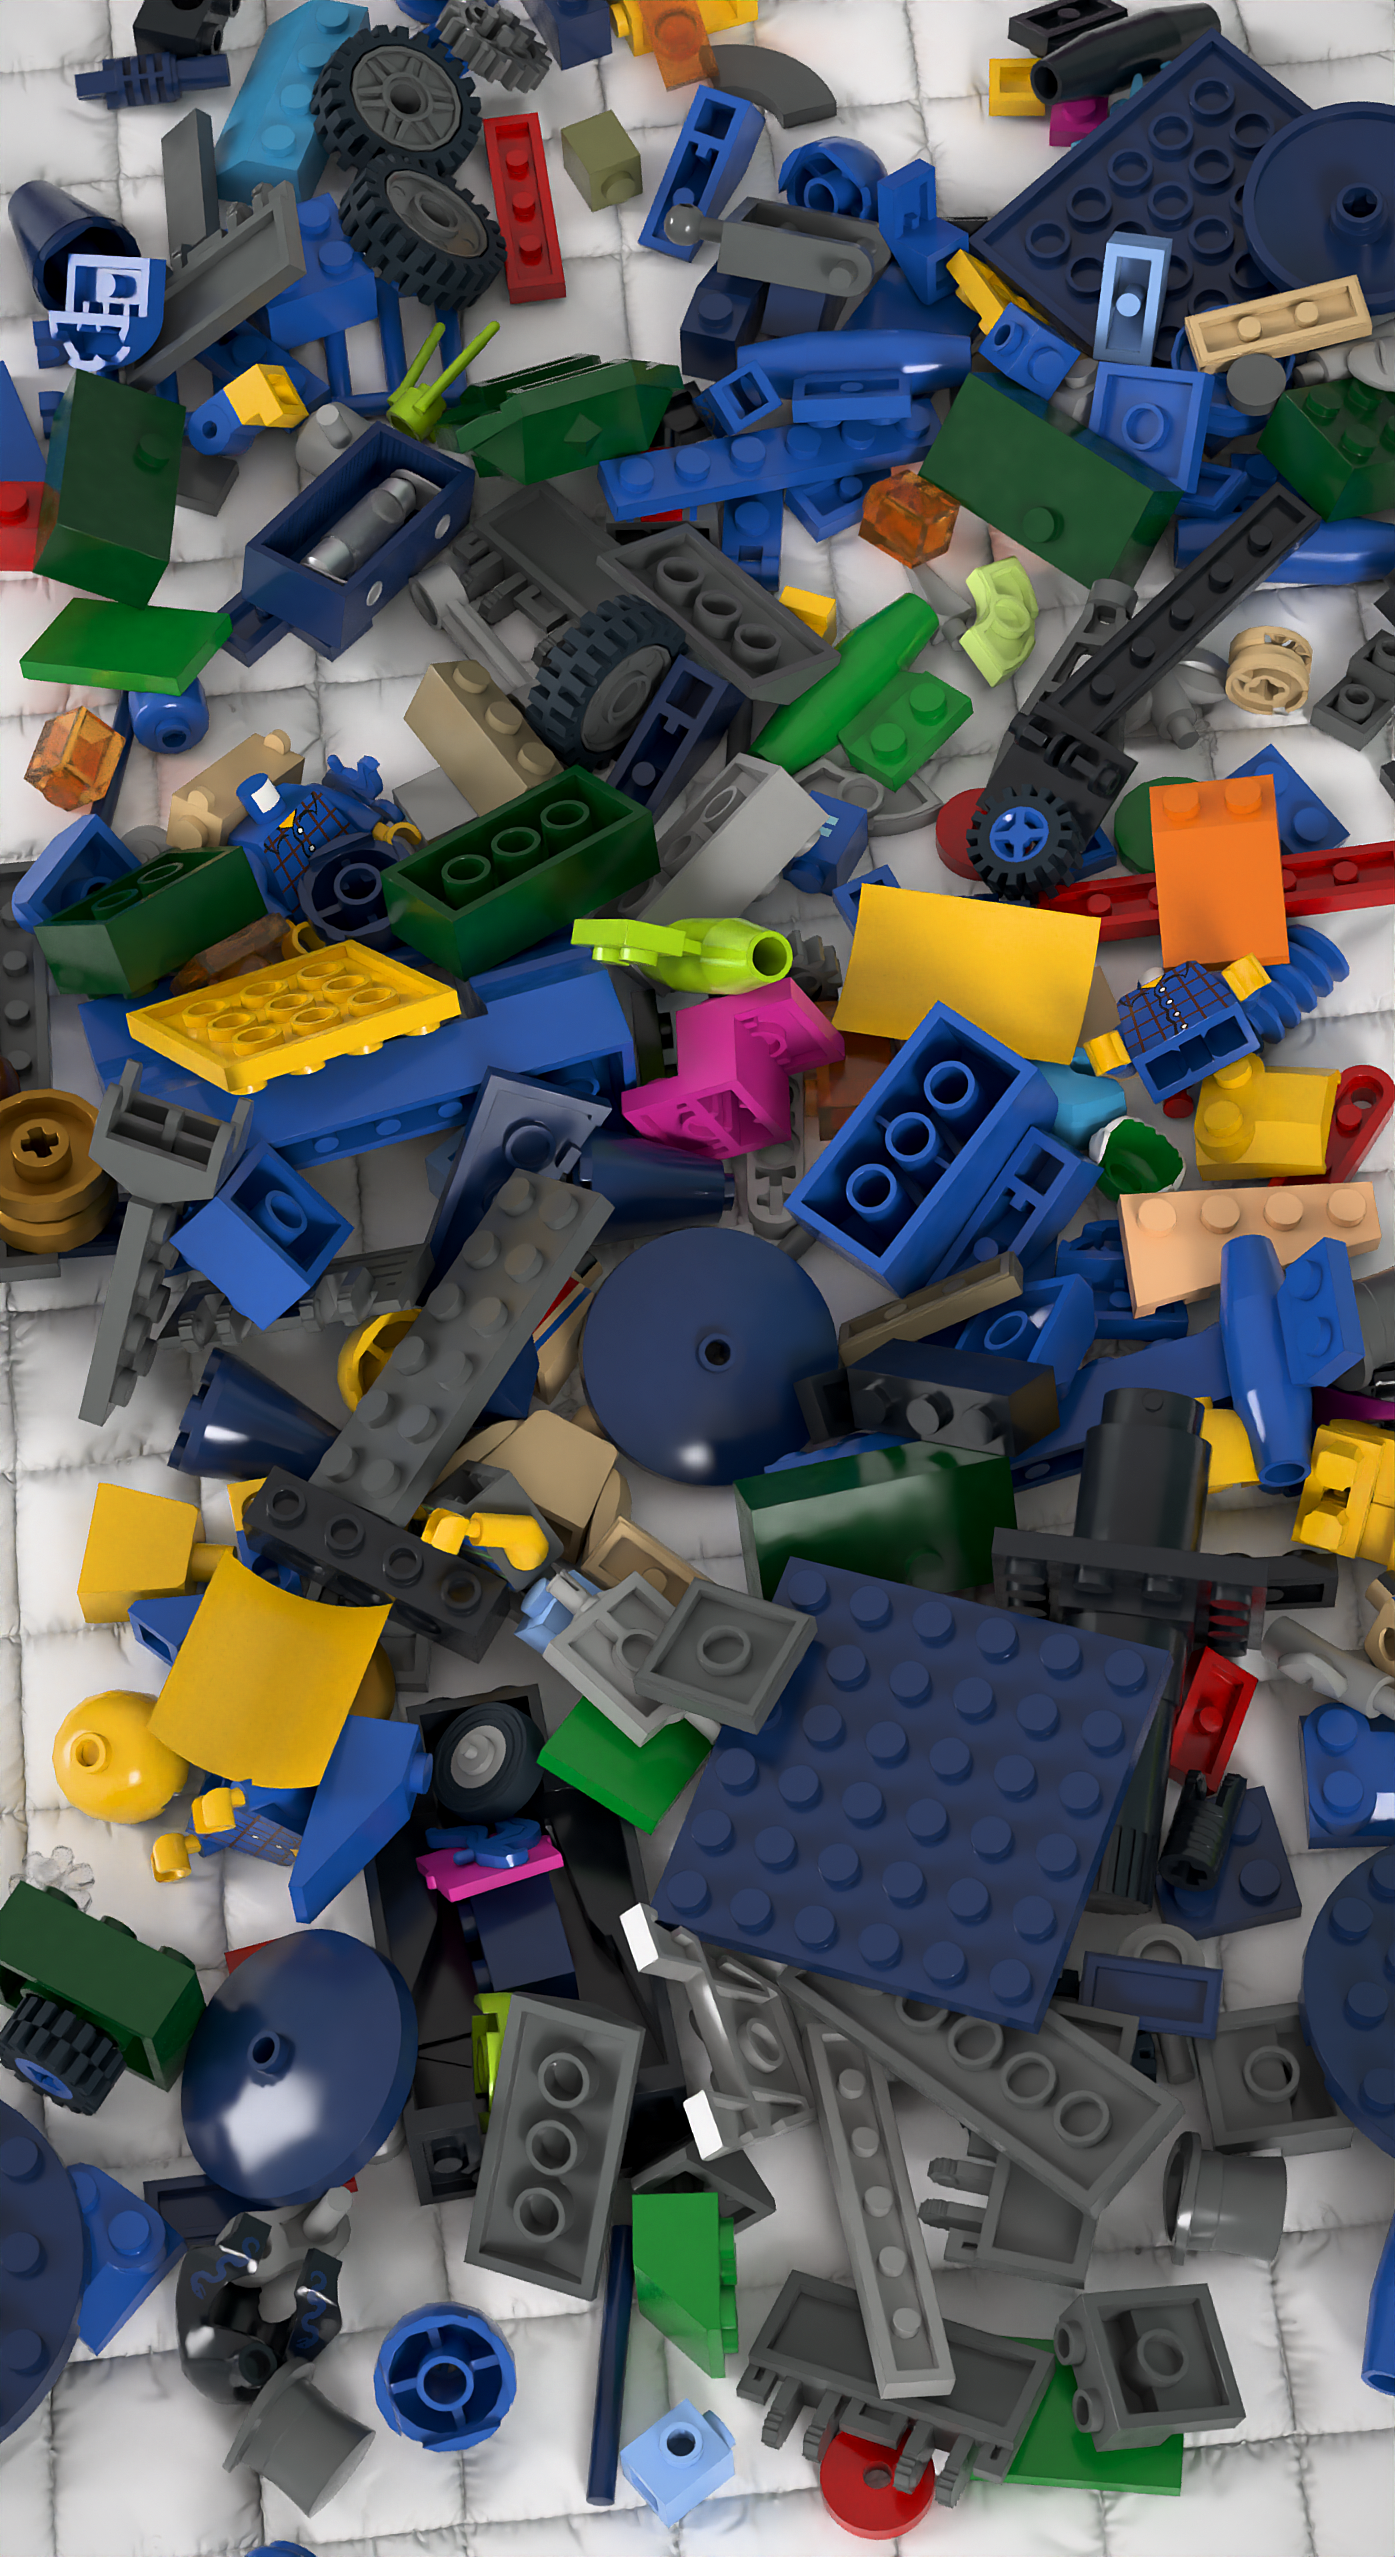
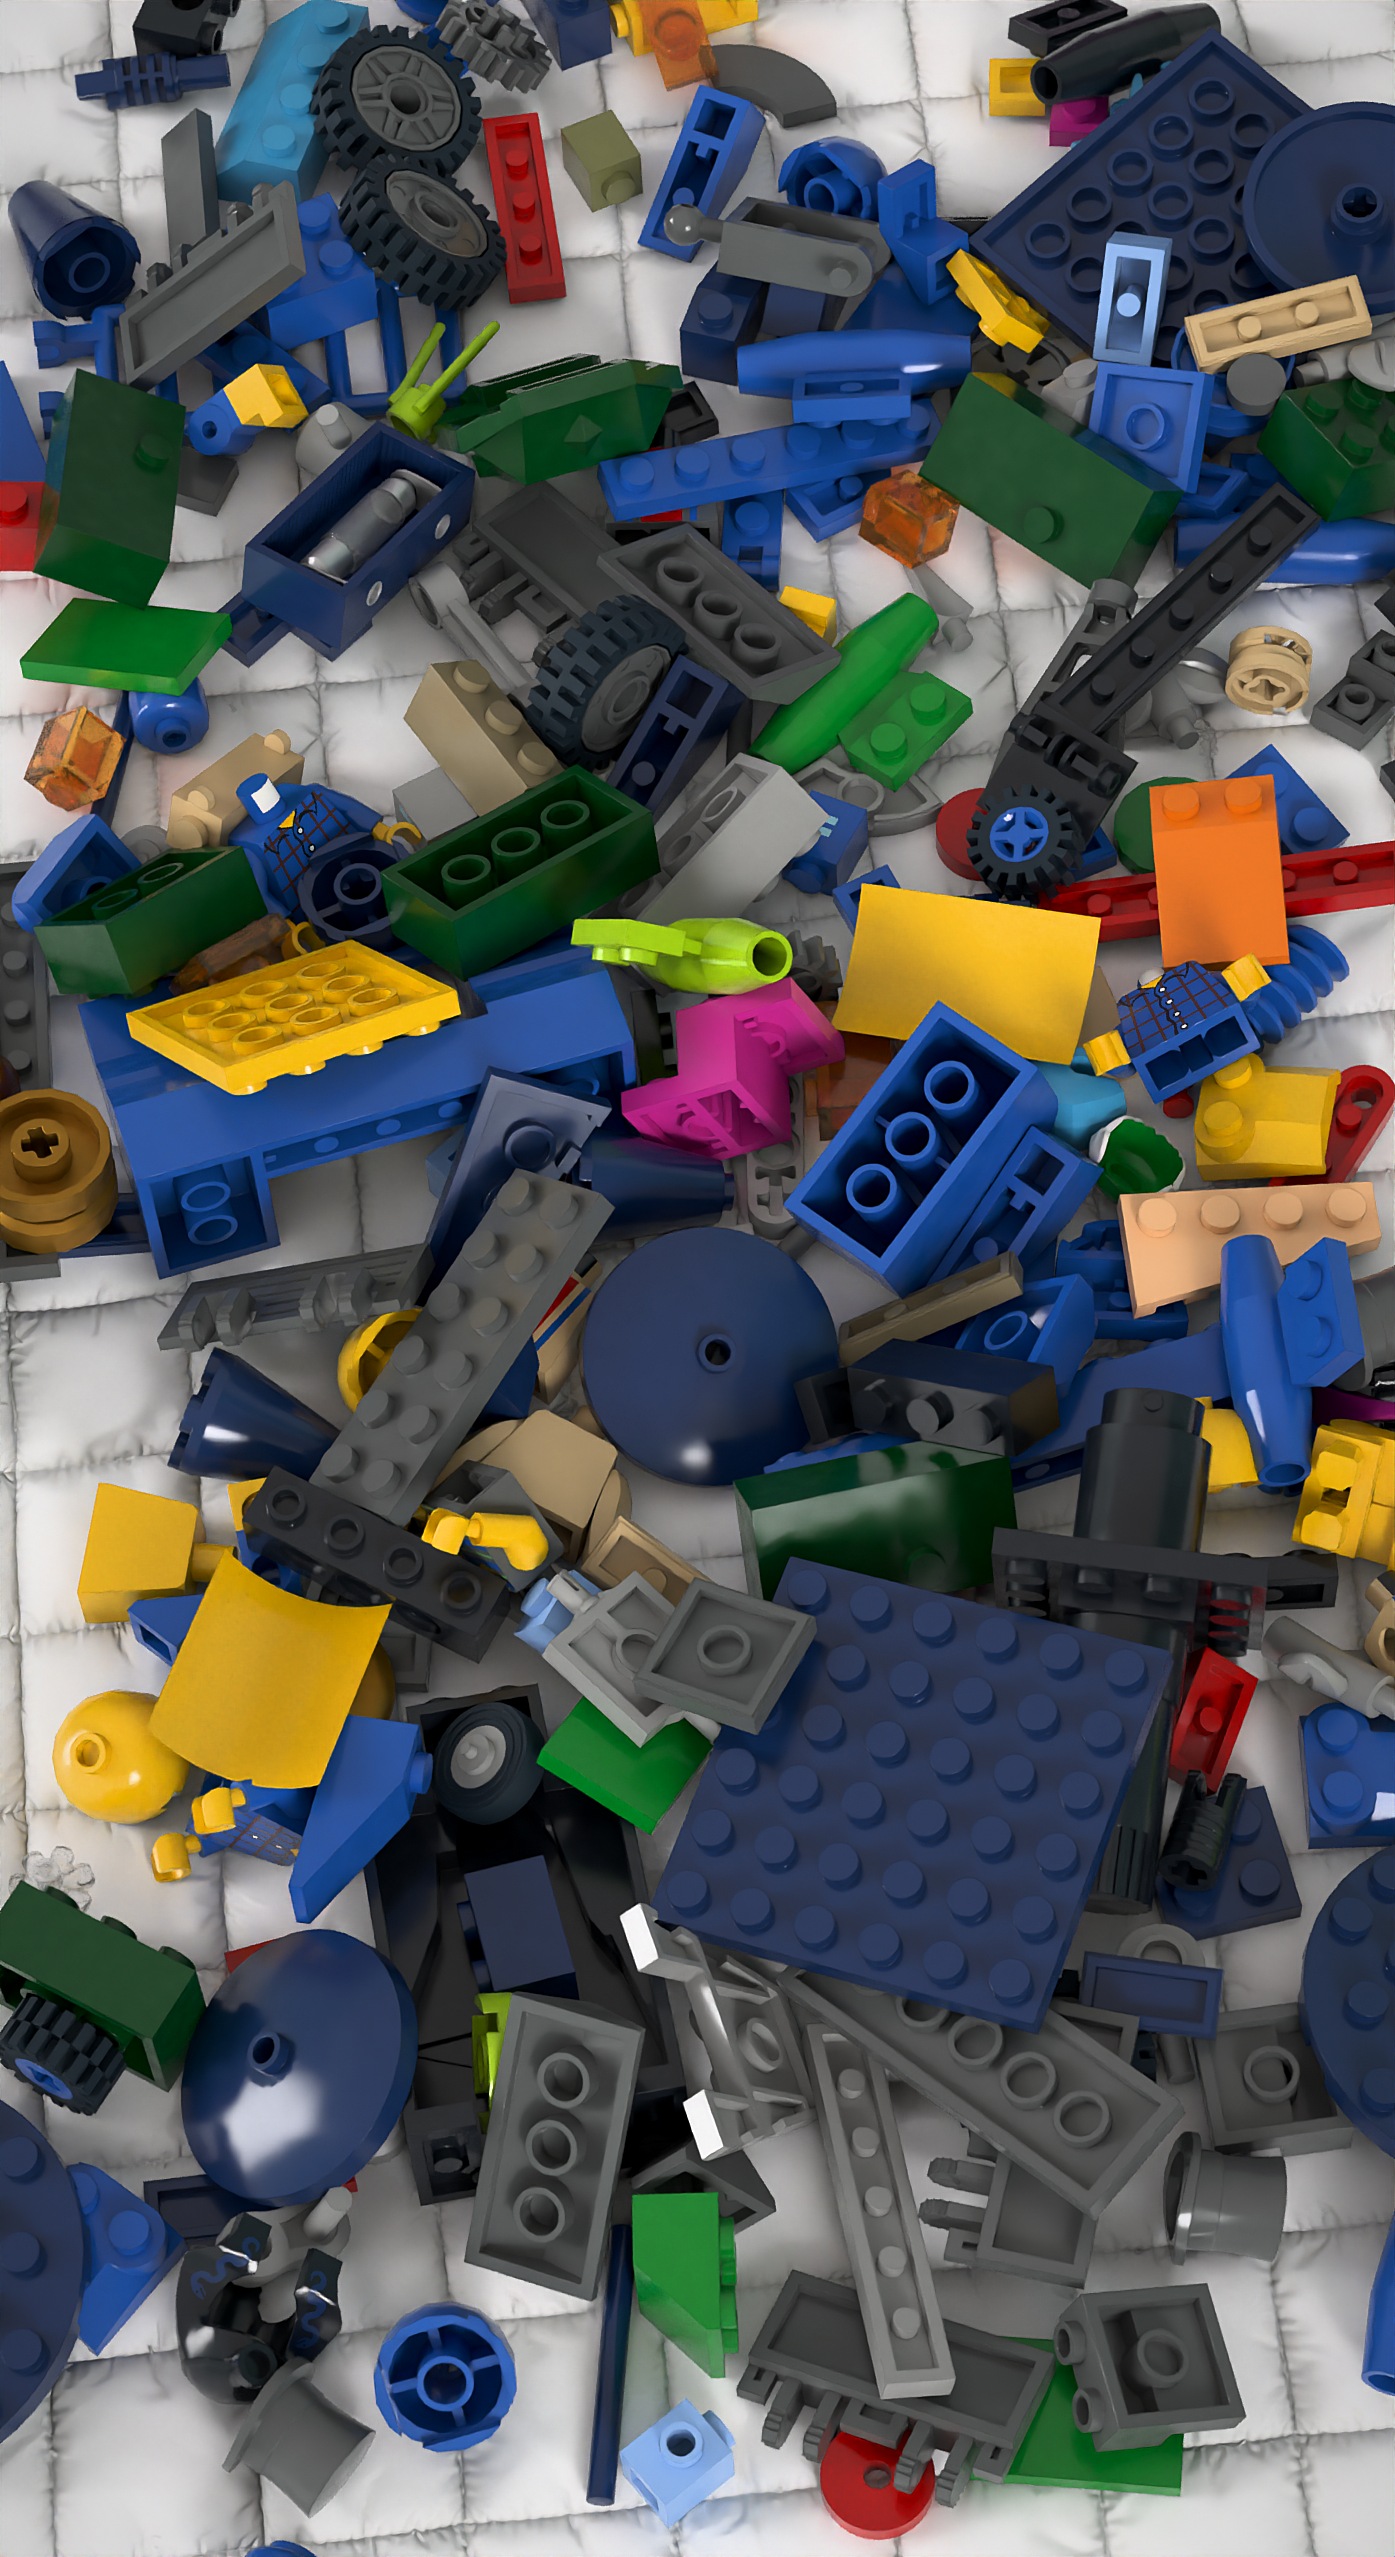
blue slope [49,254,166,372] -> none
dark grey hinge [78,1058,254,1427] -> none
blue brick [168,1138,354,1331] -> none
blue piece [322,755,405,825] -> none
dark pink piece [416,1833,564,1903] -> none
blue piece [425,1815,542,1869] -> none
blue leg [691,358,783,439] -> none
yellowish green tile [959,555,1039,688] -> none
blue brick [977,302,1081,401] -> none

